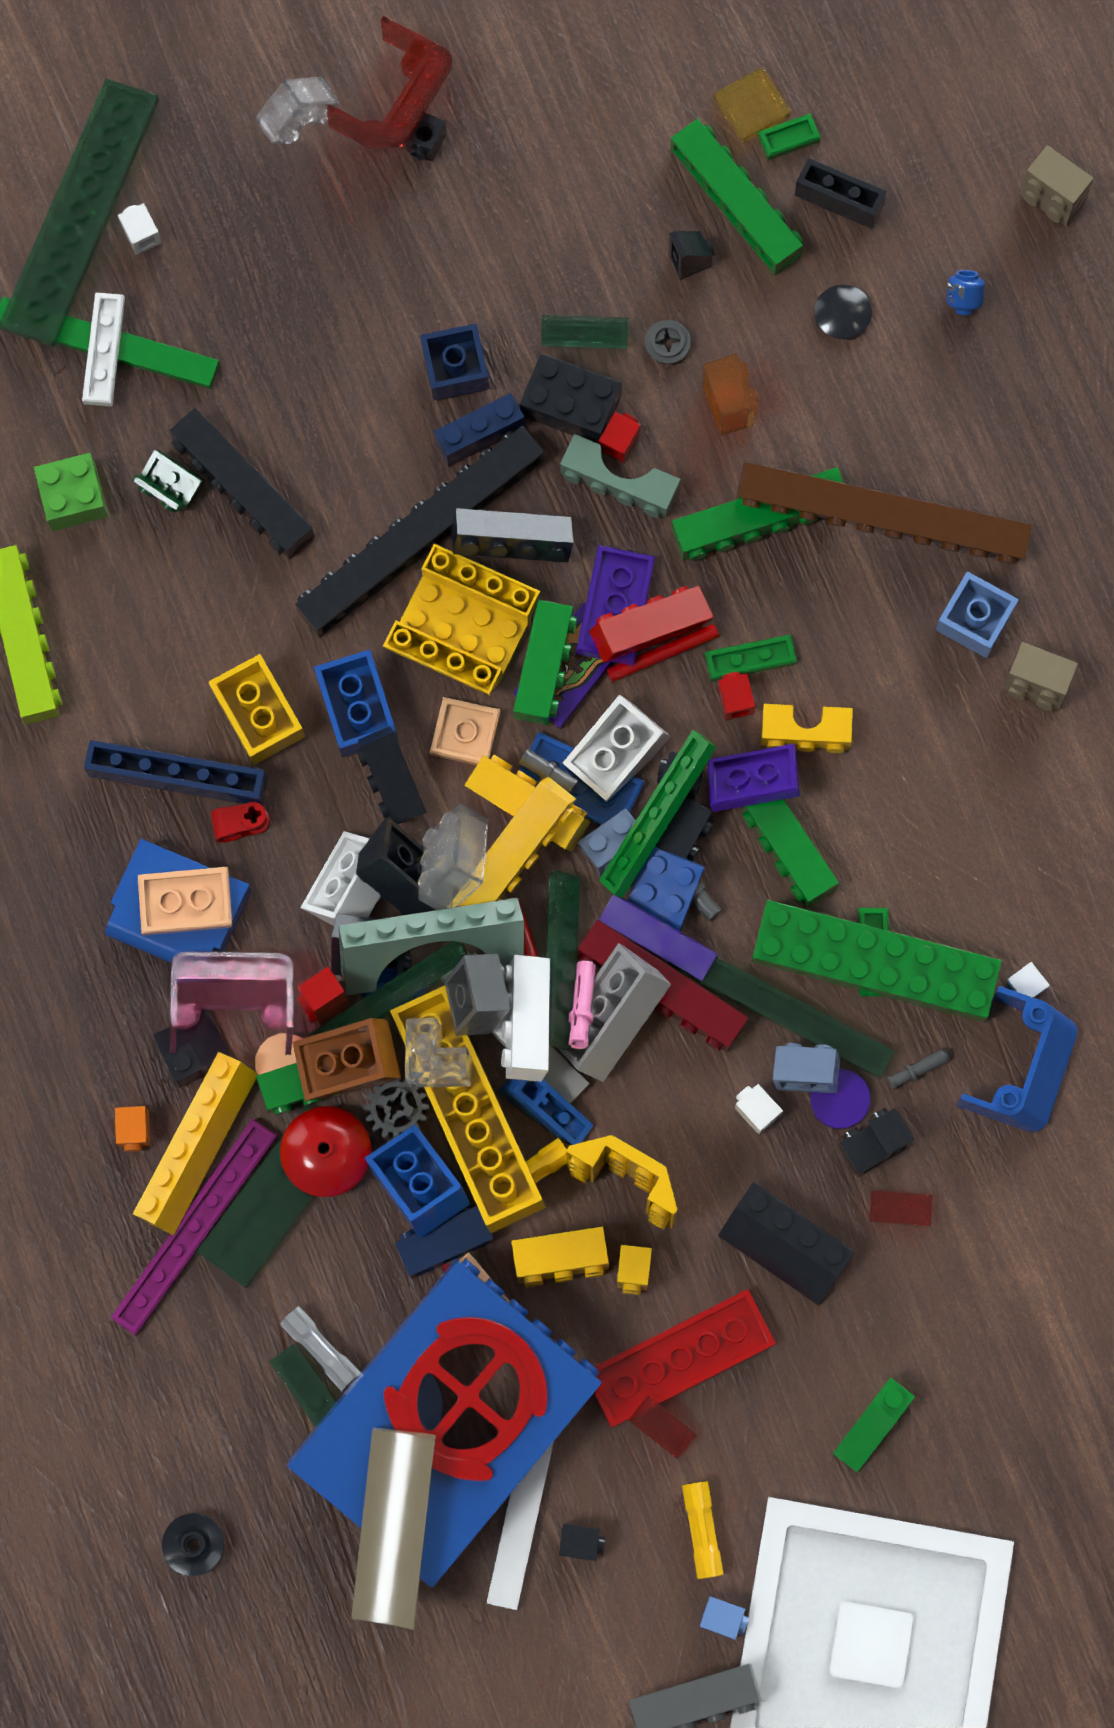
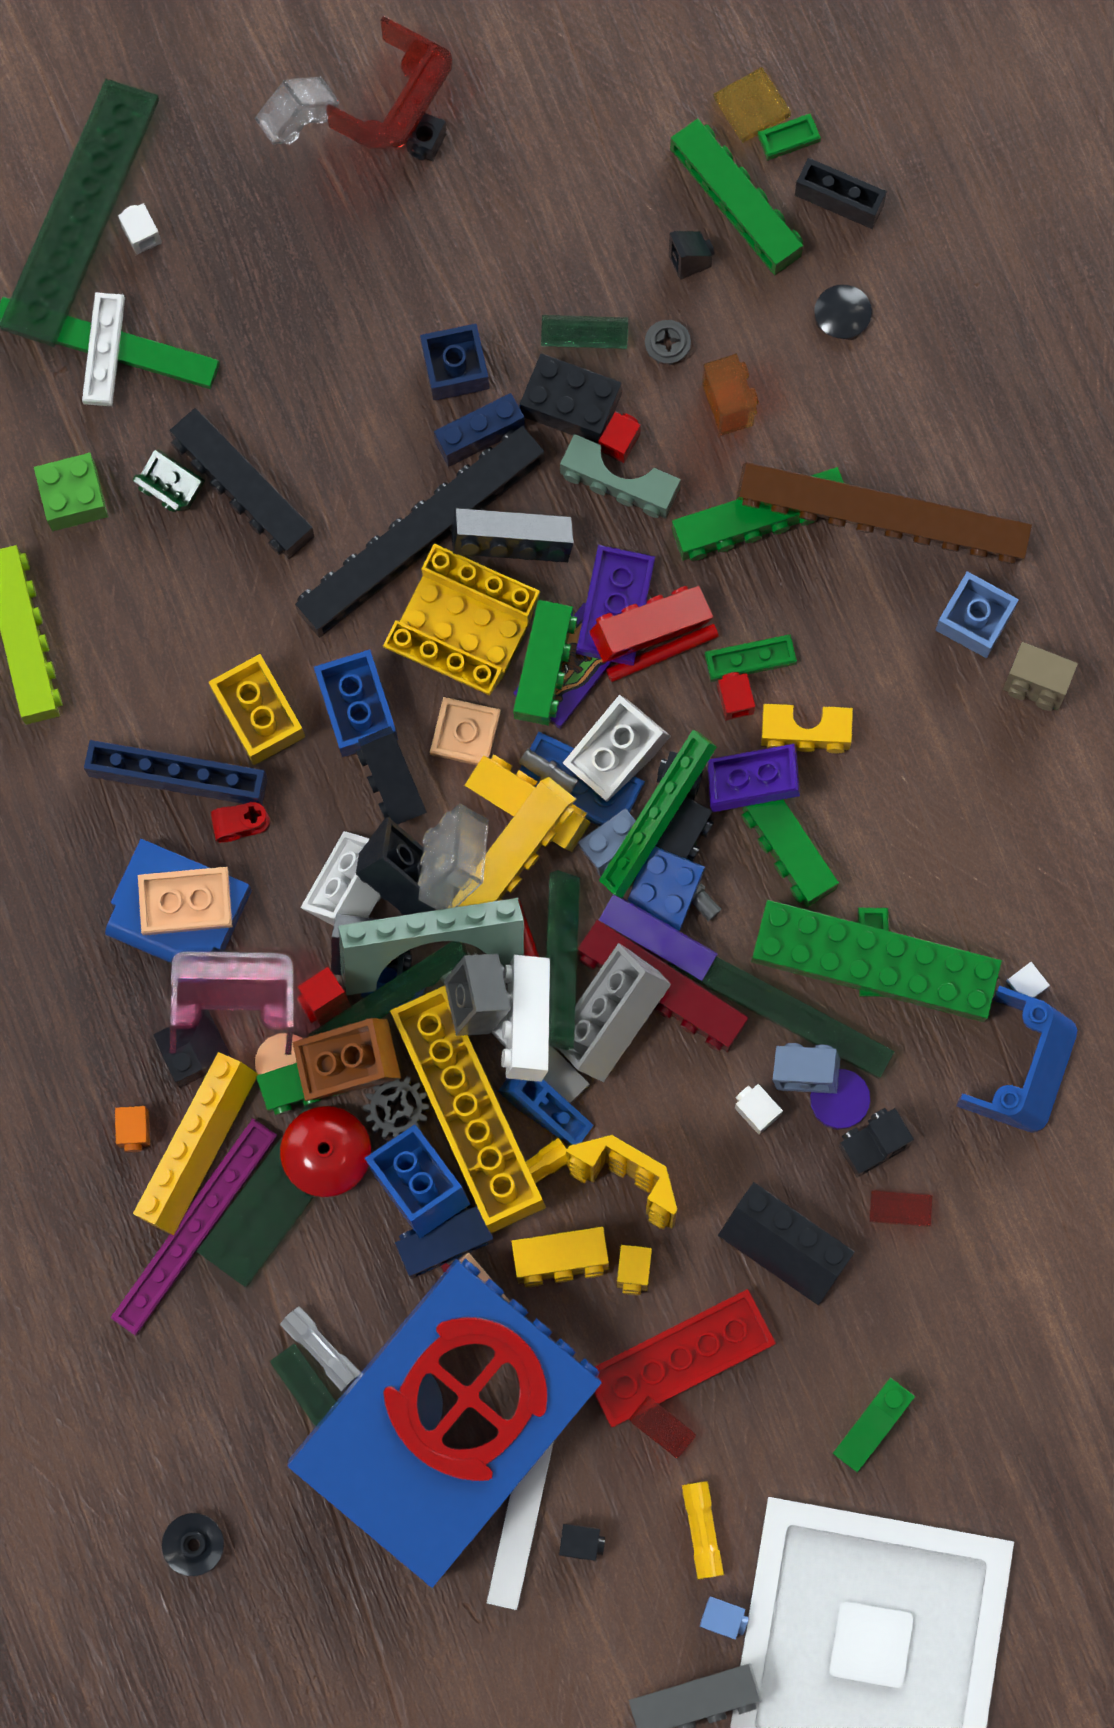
dark tan arch [351,1428,436,1630] -> none
clear brick [405,1018,471,1088] -> none
bright pink pin [569,961,596,1049] -> none
dark grey piece [887,1049,950,1090] -> none
blue head [946,270,985,315] -> none
dark tan brick [1020,145,1094,226] -> none

